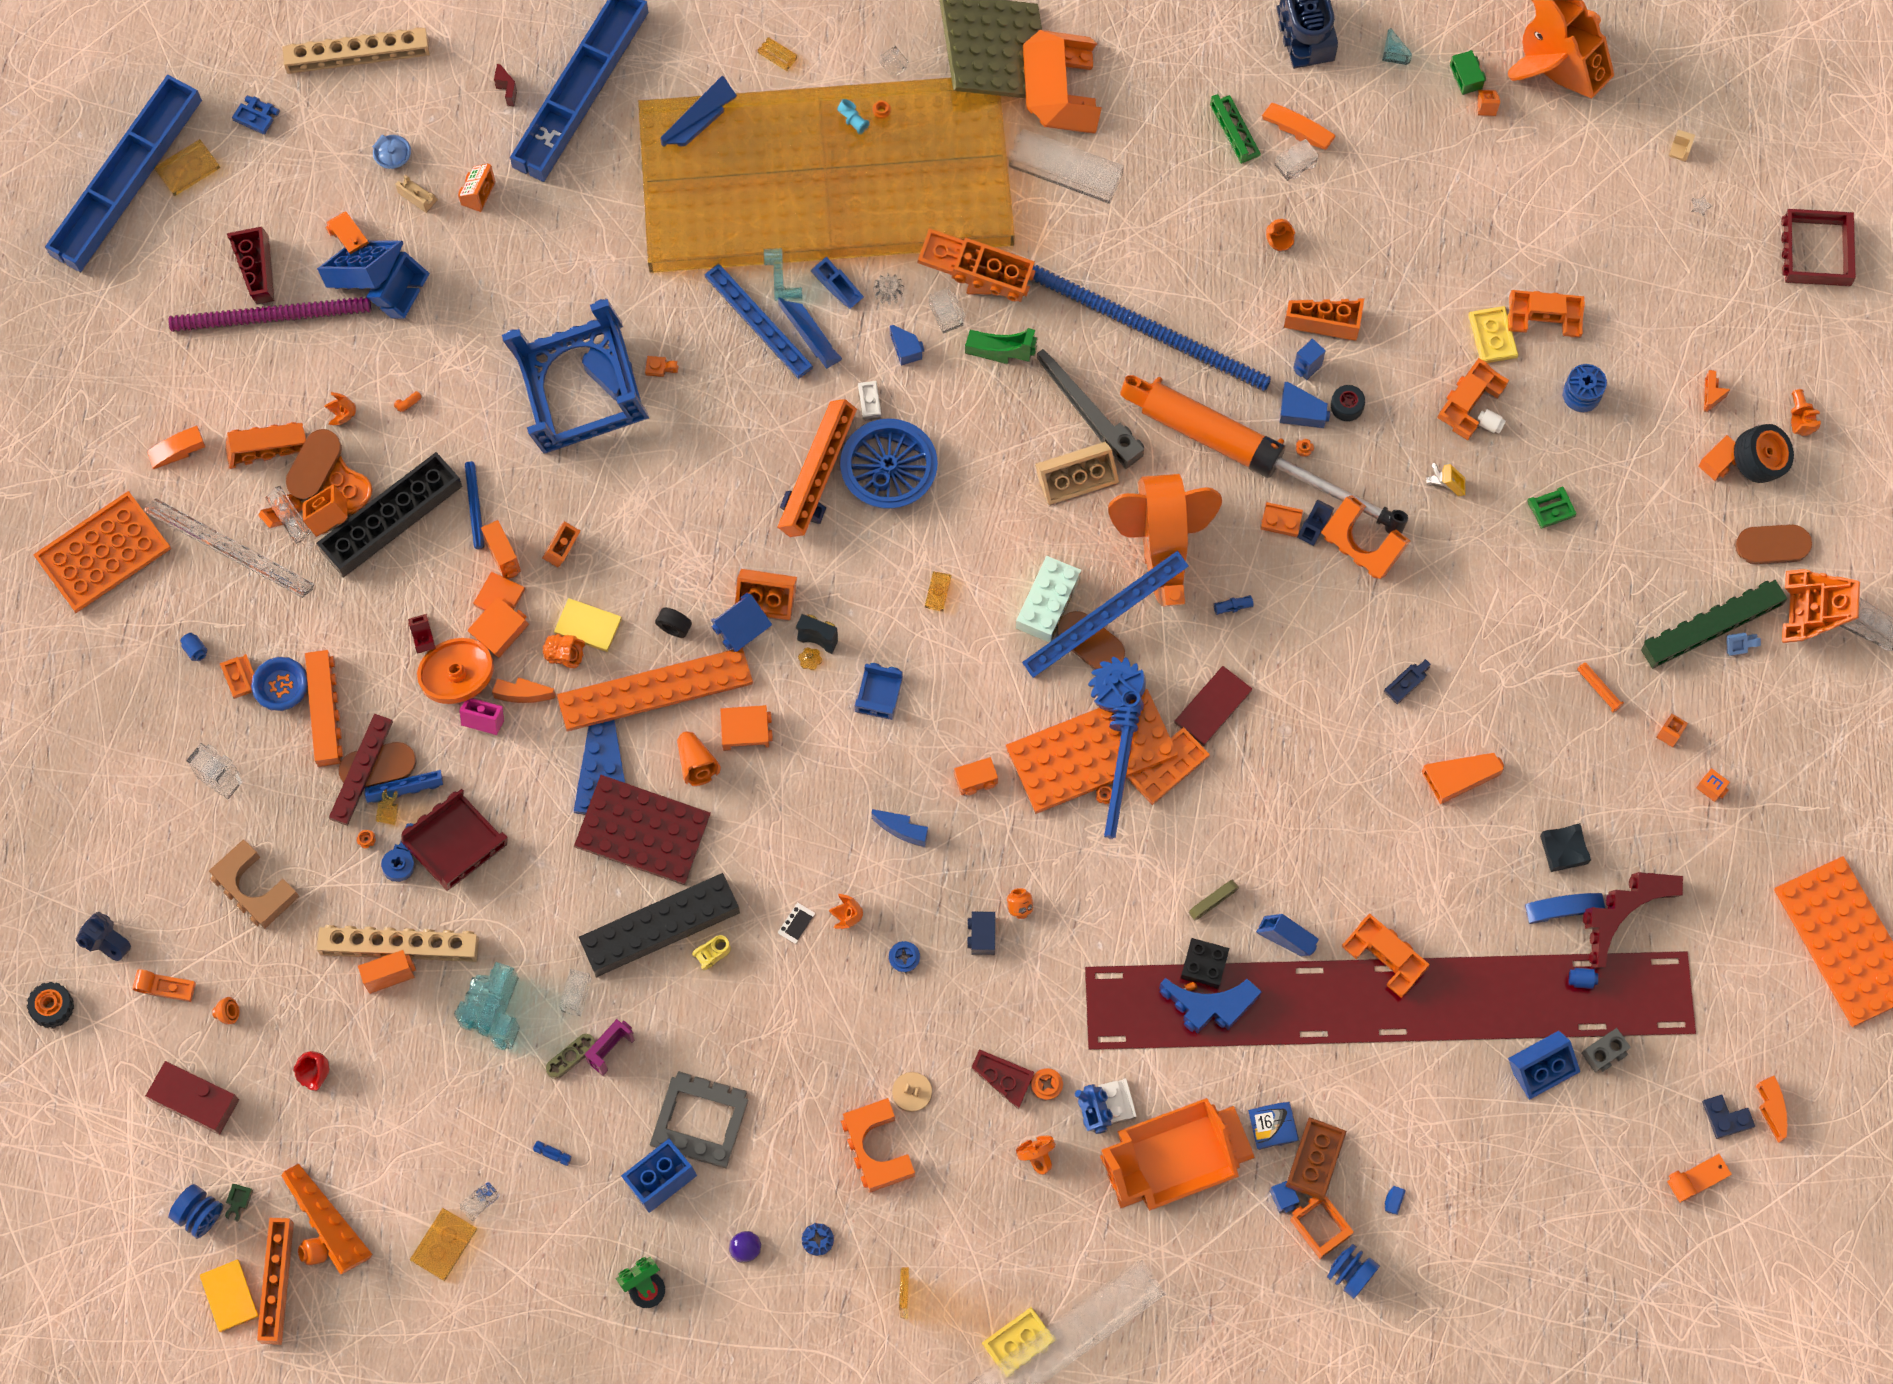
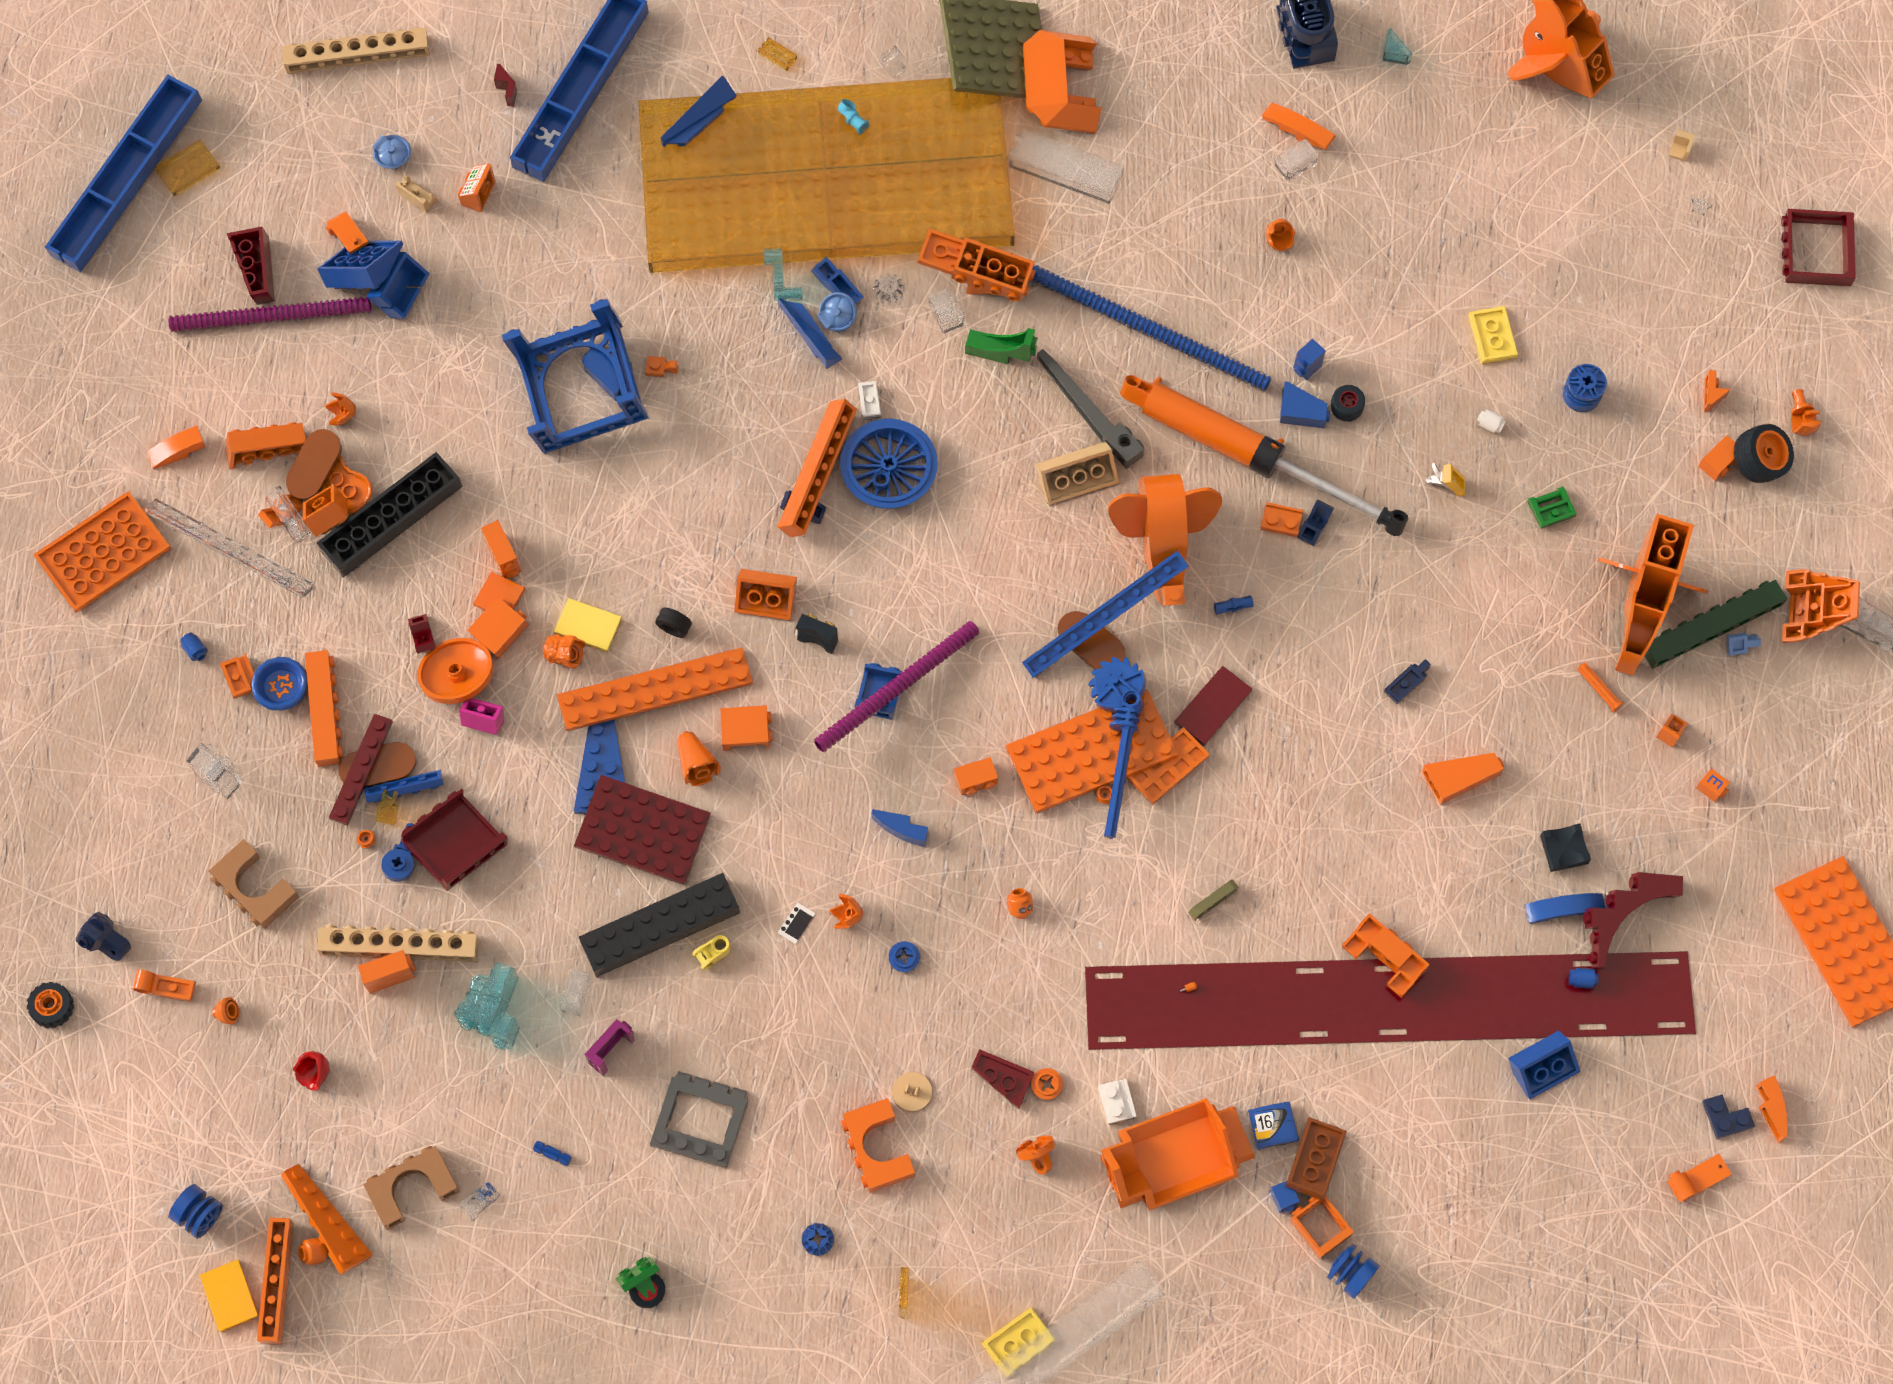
dark red brick [145,1061,239,1135] -> none
dark green plate [225,1184,253,1222] -> none
blue plate [232,95,280,135] -> none
orange arm [394,391,422,412] -> none
clear yellow tile [410,1208,477,1282] -> none
blue axle [465,461,484,549] -> none
orange slope [492,677,556,703] -> none
orange brick [542,521,581,567] -> none
olive beam [546,1034,595,1079] -> none
blue slope [621,1139,697,1213] -> none
blue plate [705,264,813,379] -> none
blue panel [711,593,772,652] -> none
dark purple hair [729,1231,761,1263] -> none
clear yellow plant [798,647,822,670] -> none
orange plate [873,100,891,118] -> none
blue slope [889,325,924,366] -> none
clear yellow plate [925,571,952,612] -> none
dark blue brick [967,911,995,955] -> none
light aqua brick [1016,556,1081,642] -> none
blue brick [1075,1084,1113,1134] -> none
blue arch [1159,978,1261,1034] -> none
black brick [1180,938,1230,989] -> none
green fence [1210,94,1261,164] -> none
blue slope [1256,914,1319,957] -> none
orange wedge [1284,298,1365,341] -> none
orange plate [1296,439,1314,457] -> none
orange arch [1321,495,1411,579] -> none
blue piece [1385,1186,1406,1215] -> none
orange bracket [1438,358,1509,440] -> none
green brick [1450,50,1486,95] -> none
orange slope [1478,90,1500,116] -> none
orange bracket [1508,290,1585,337] -> none
dark grey brick [1581,1028,1631,1073] -> none
dark orange tile [1735,524,1812,564] -> none
none -> medium nougat arch [363,1146,460,1230]
none -> magenta piece [814,621,979,753]
none -> medium blue piece [817,292,857,332]
none -> orange animal [1597,514,1709,676]

